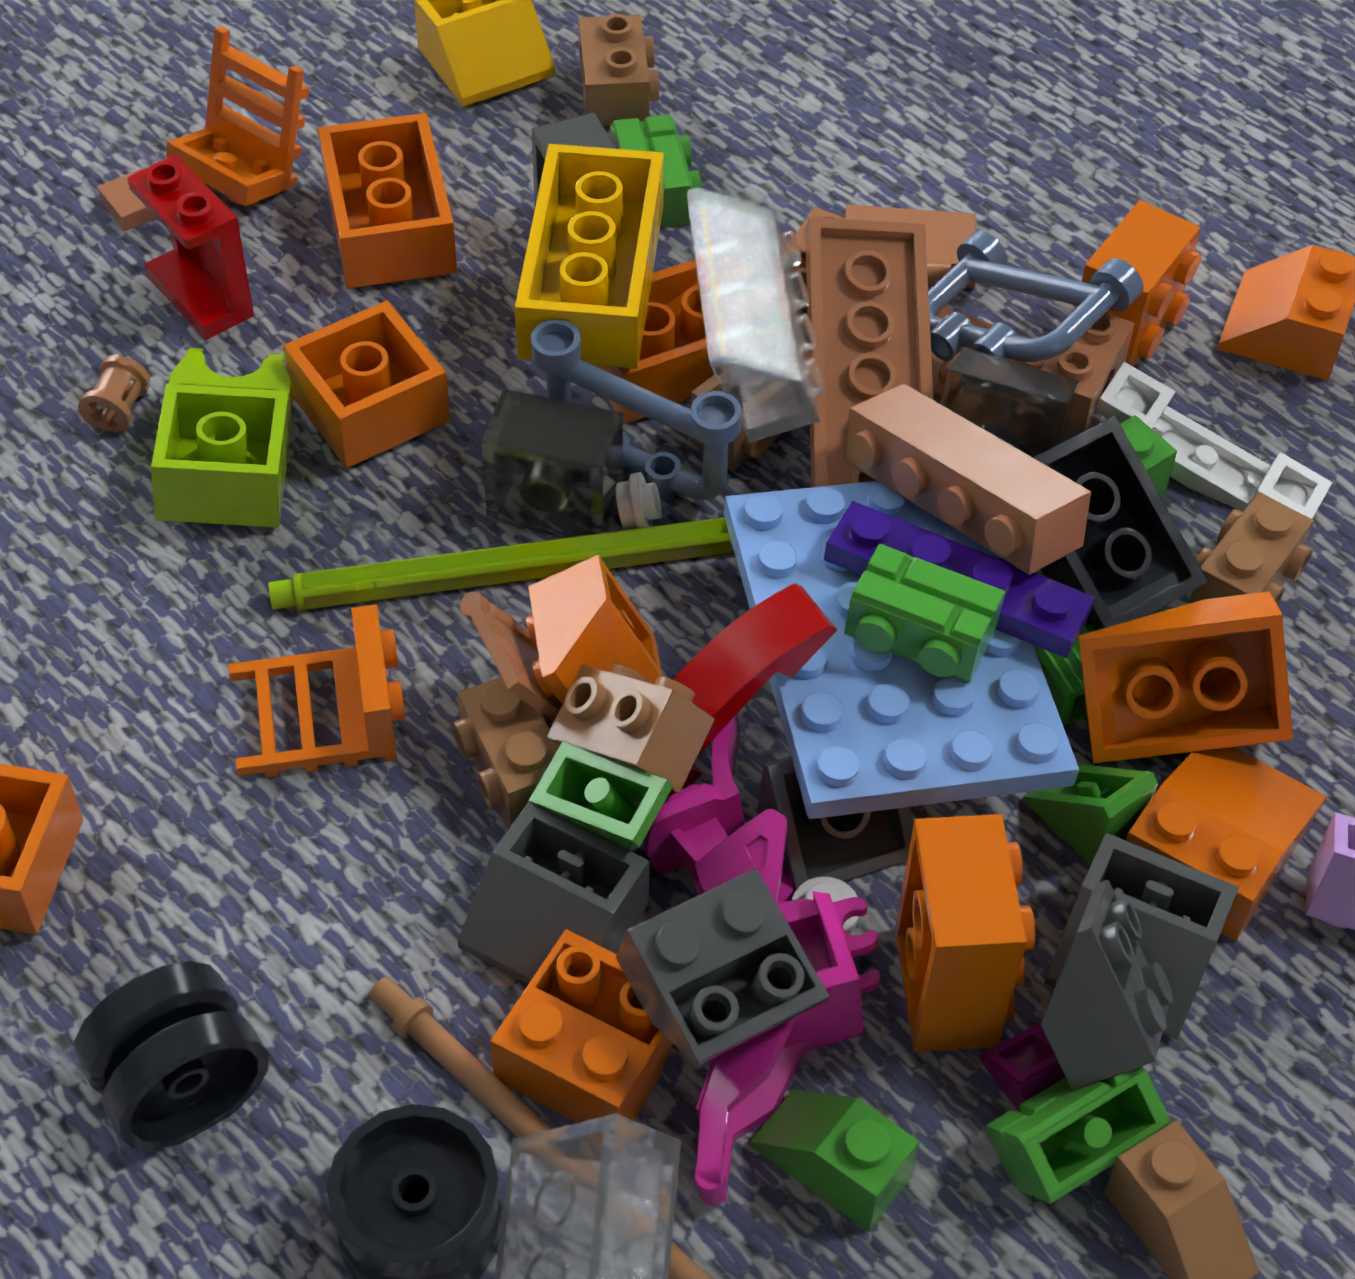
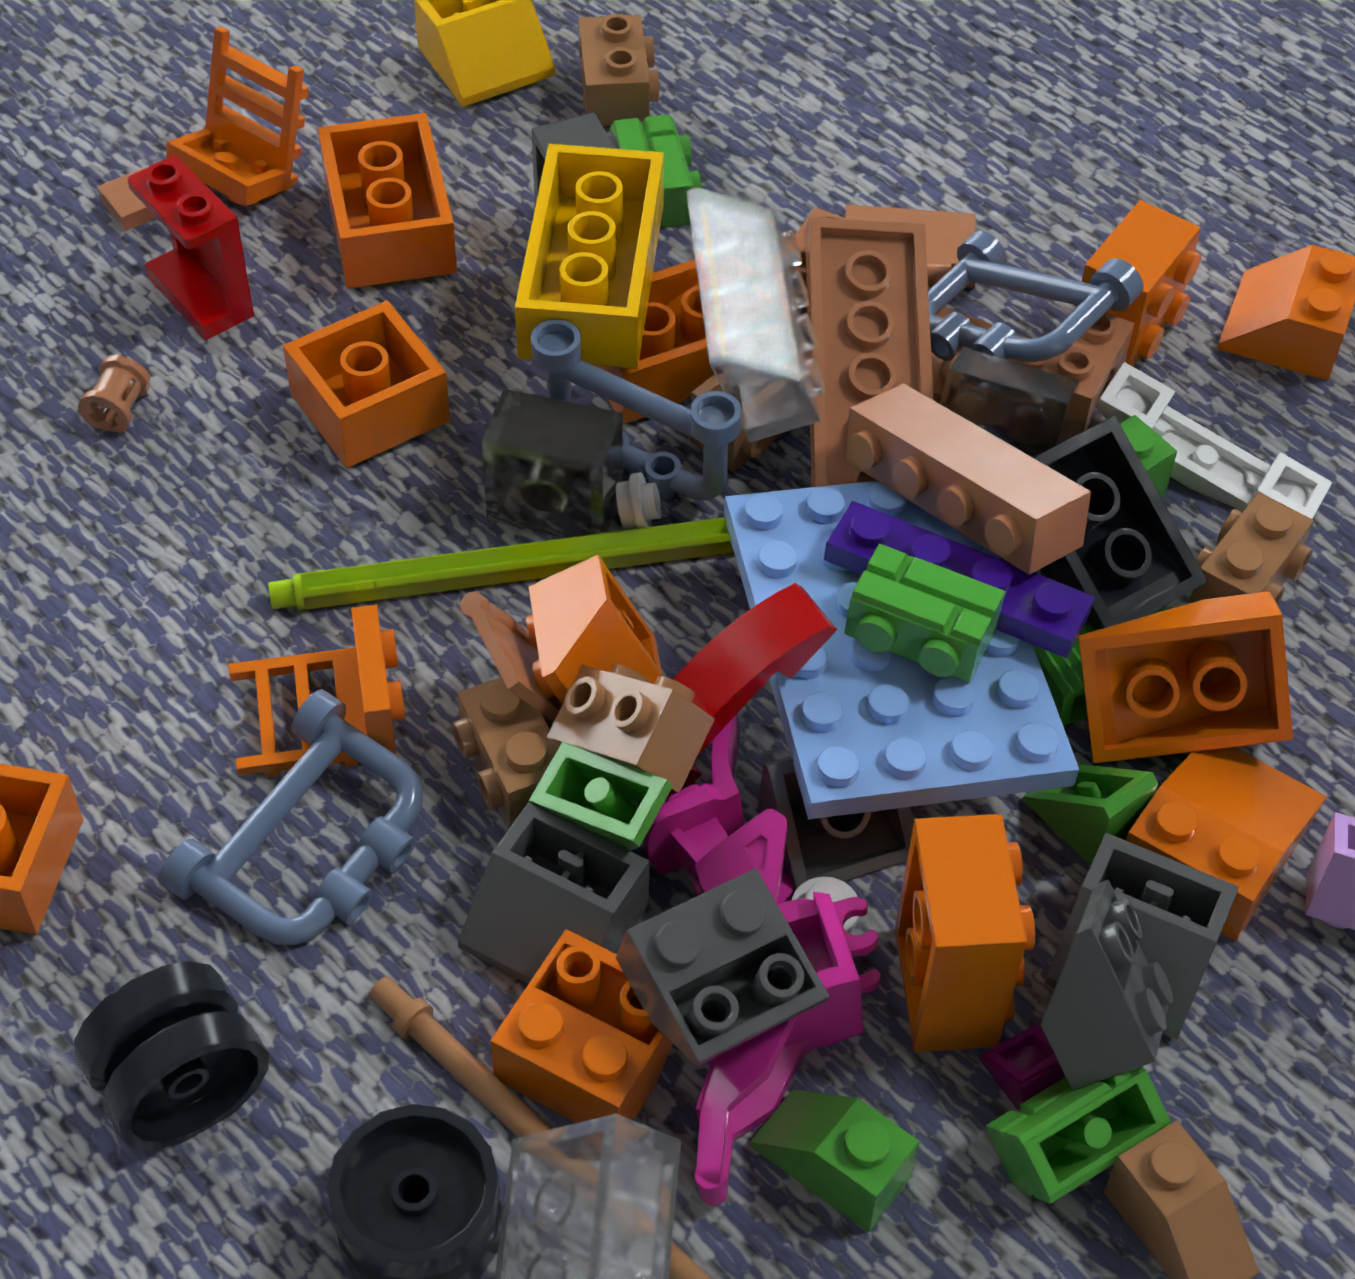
lime brick [151,348,292,527] -> none
none -> sand blue bar [159,689,423,946]

